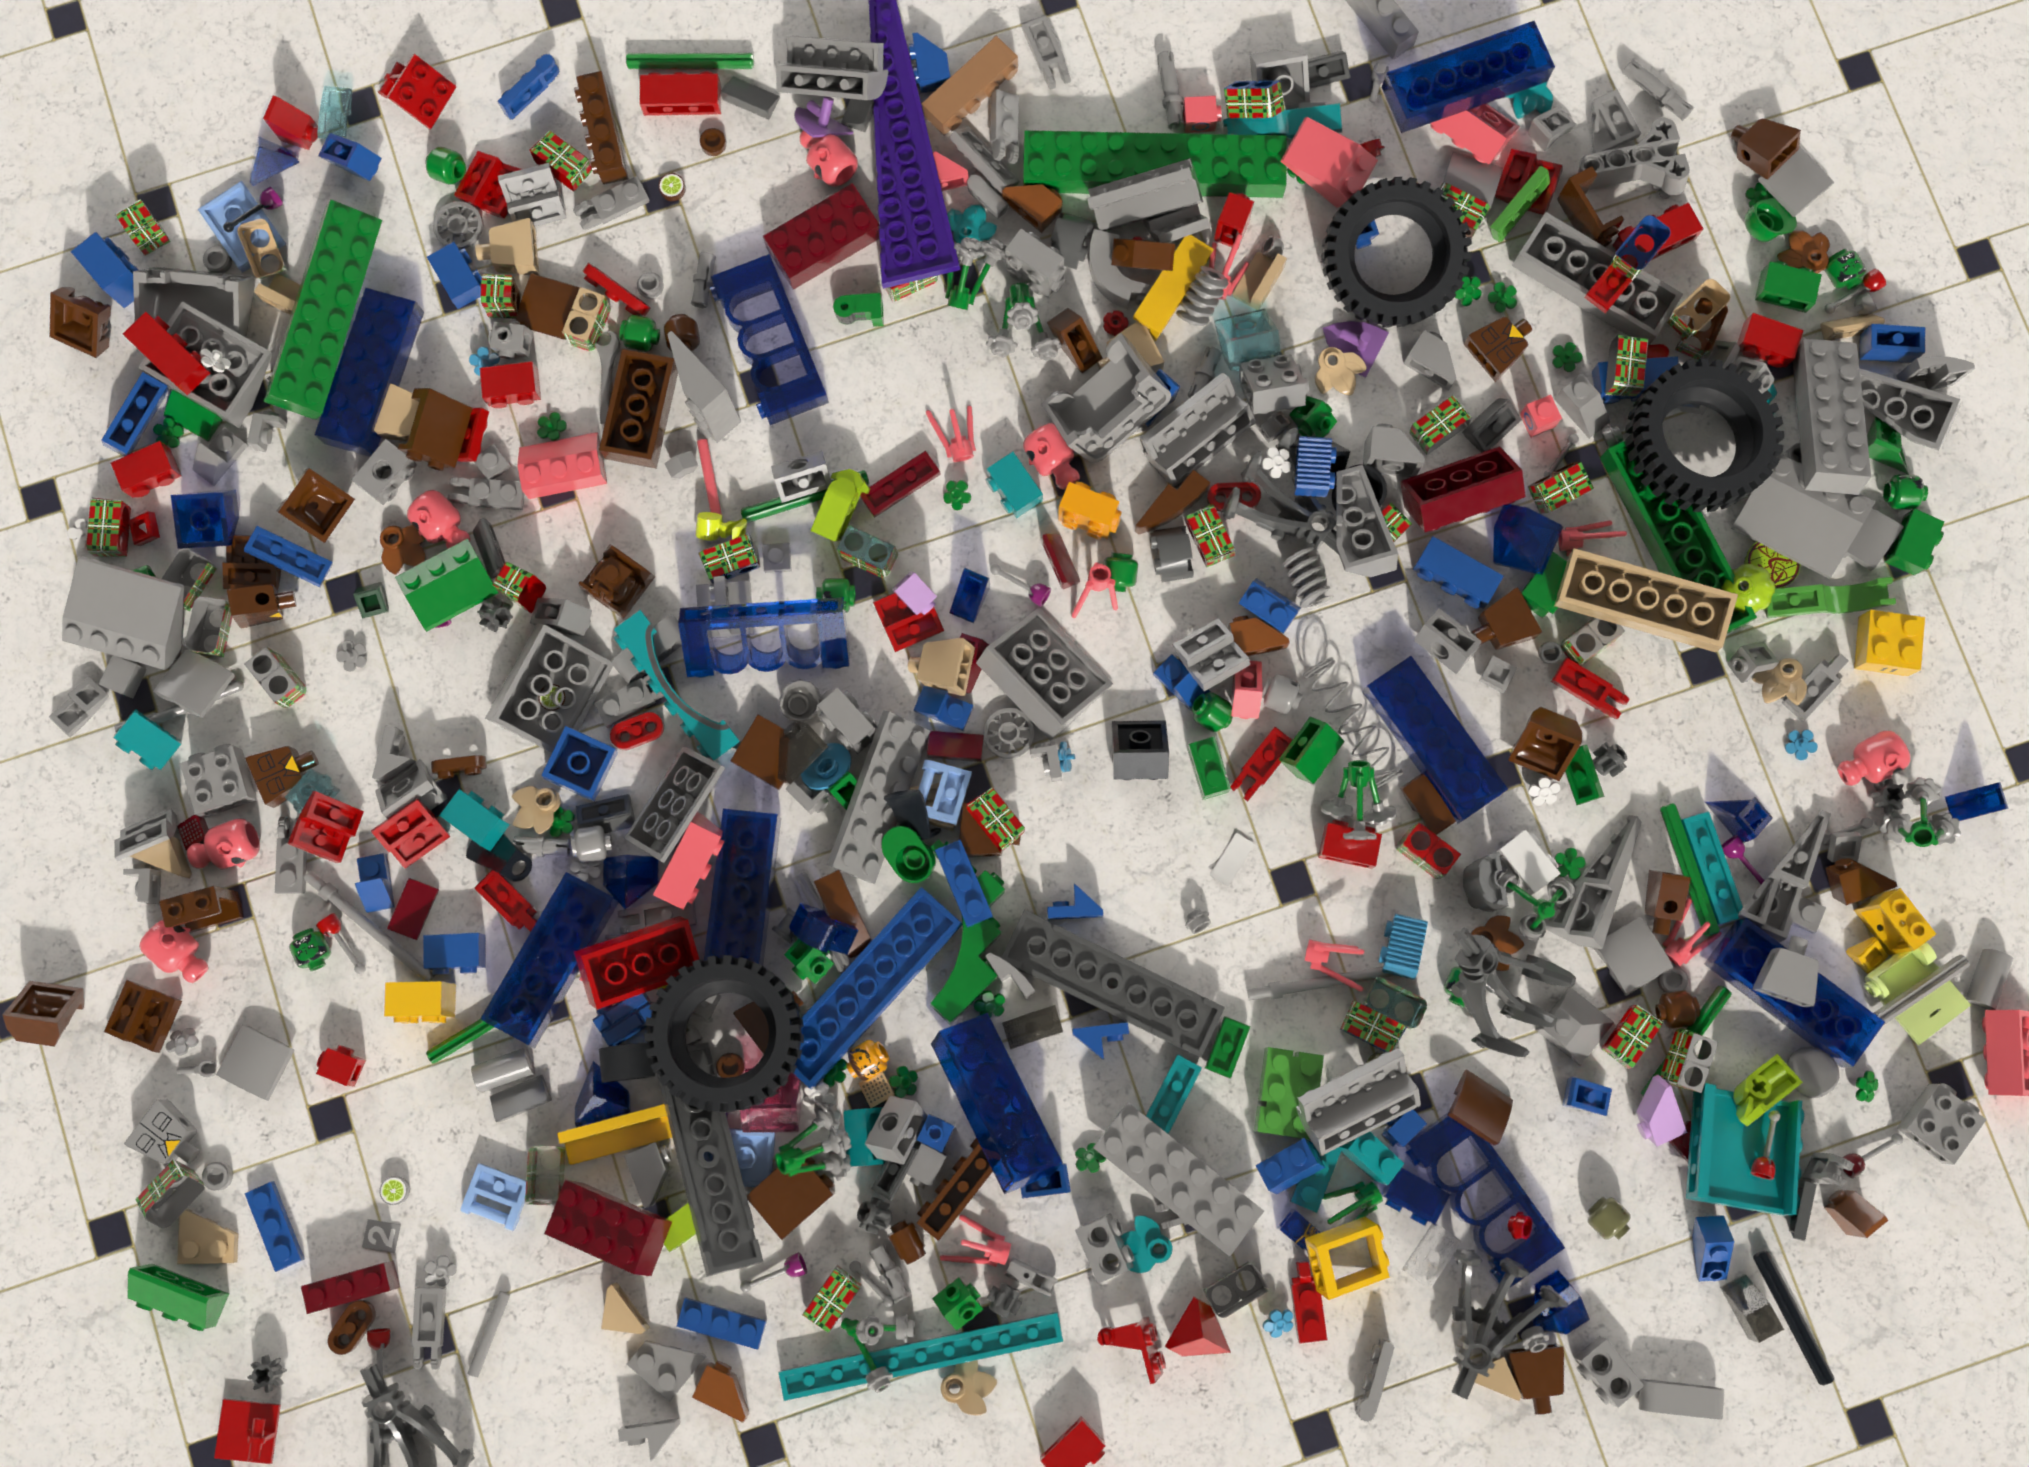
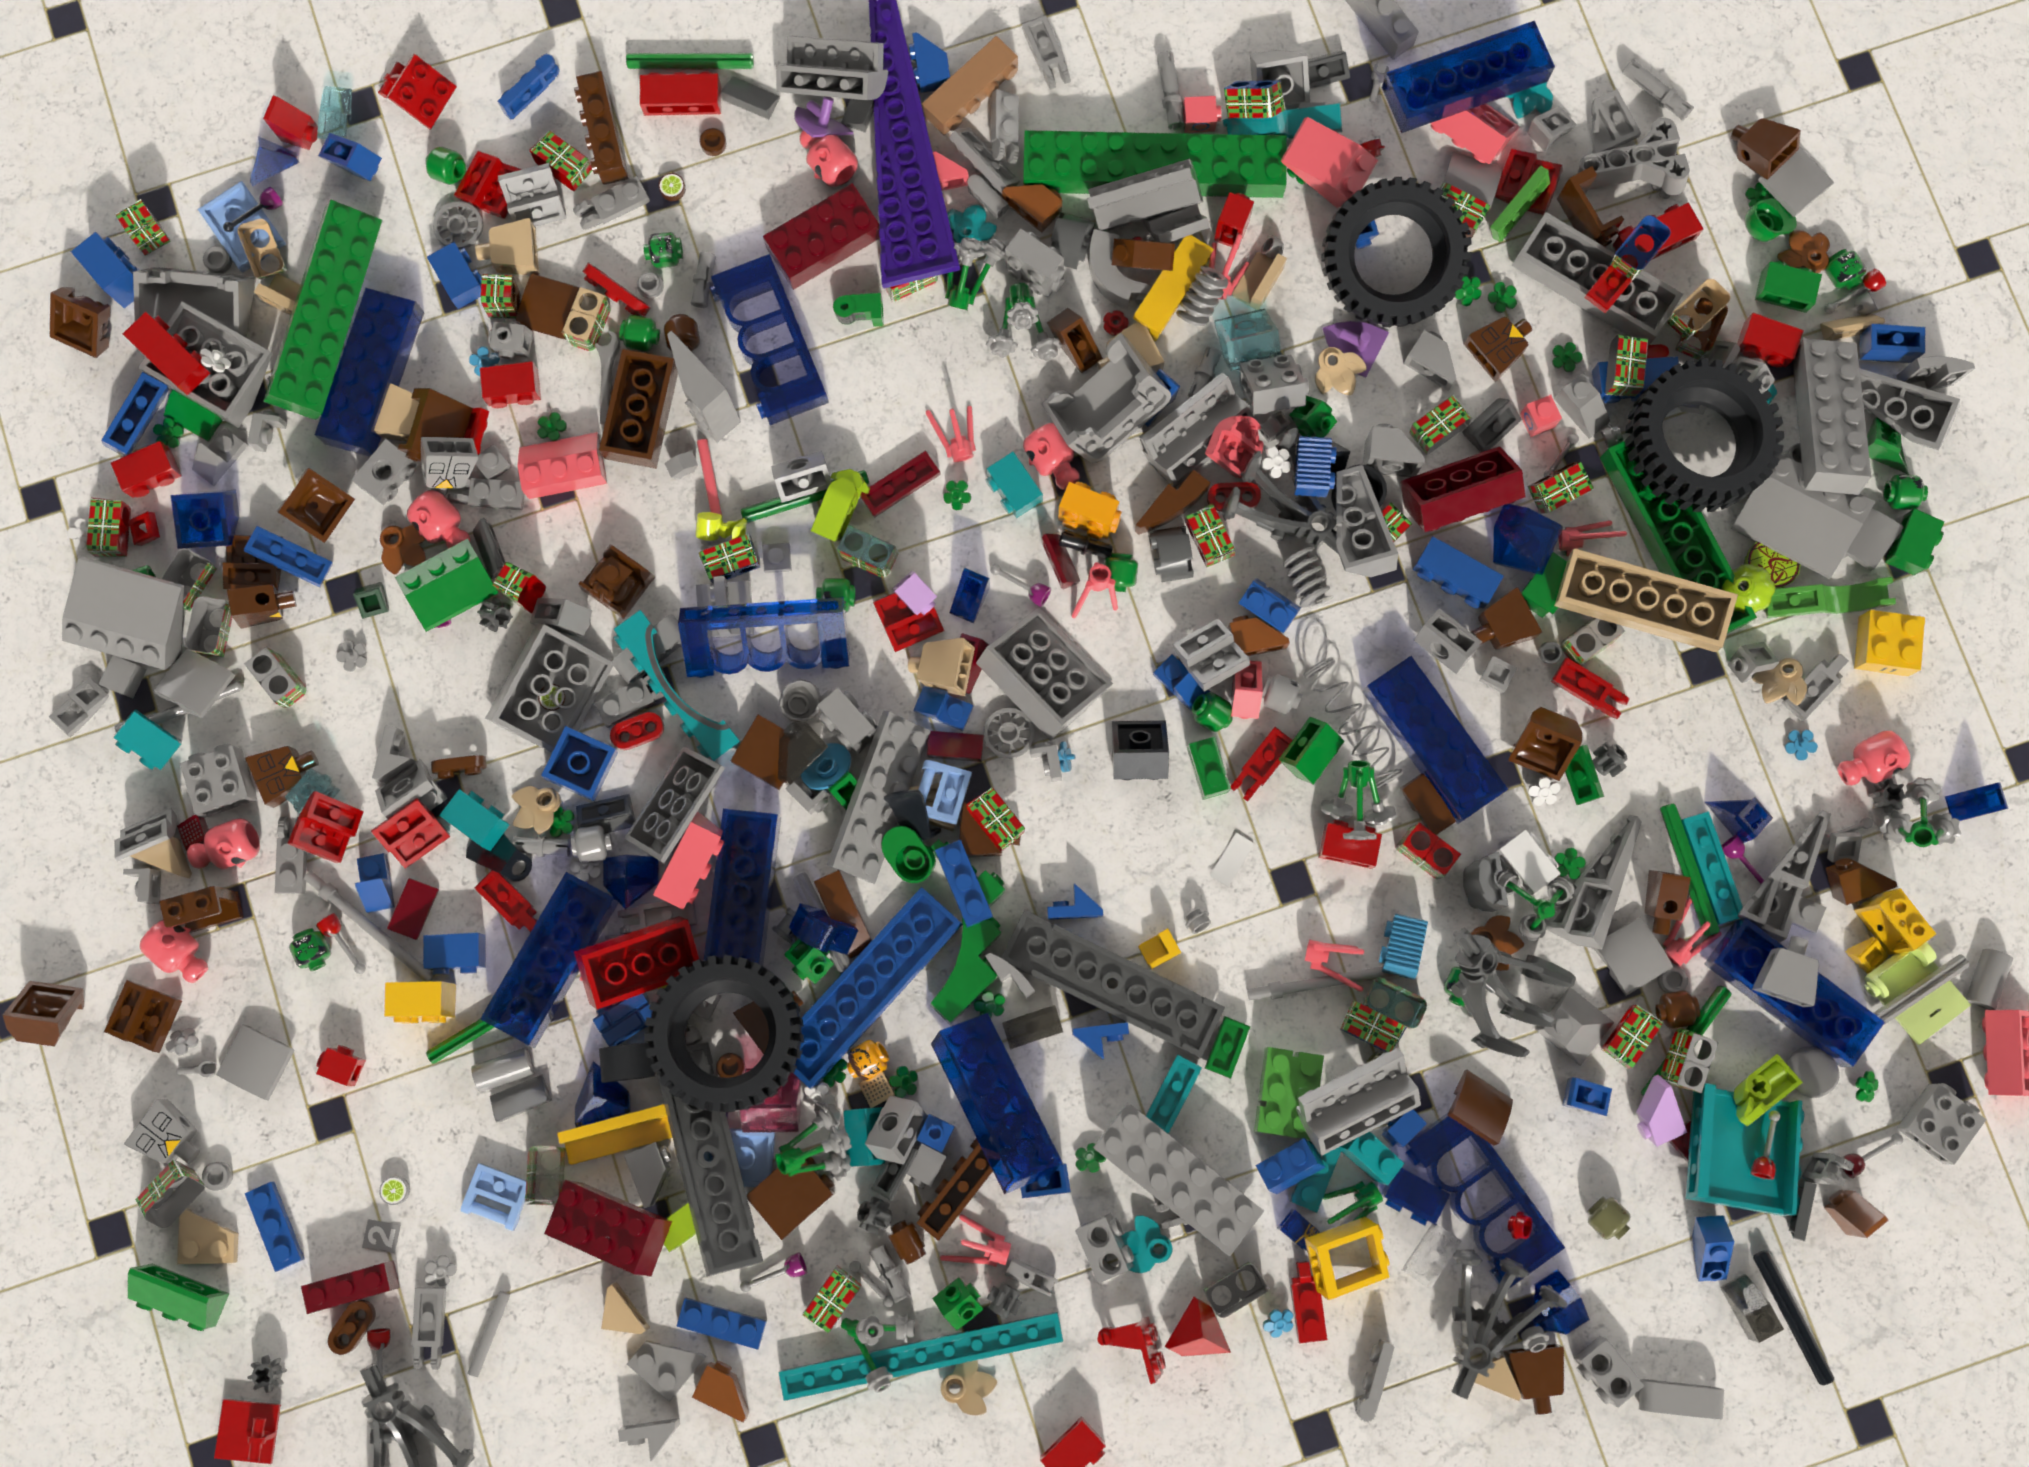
none -> light grey torso [421,437,478,496]
none -> green head [643,232,683,268]
none -> black axle [1059,529,1113,558]
none -> yellow panel [1138,928,1181,970]
none -> coral slope [1205,416,1264,479]

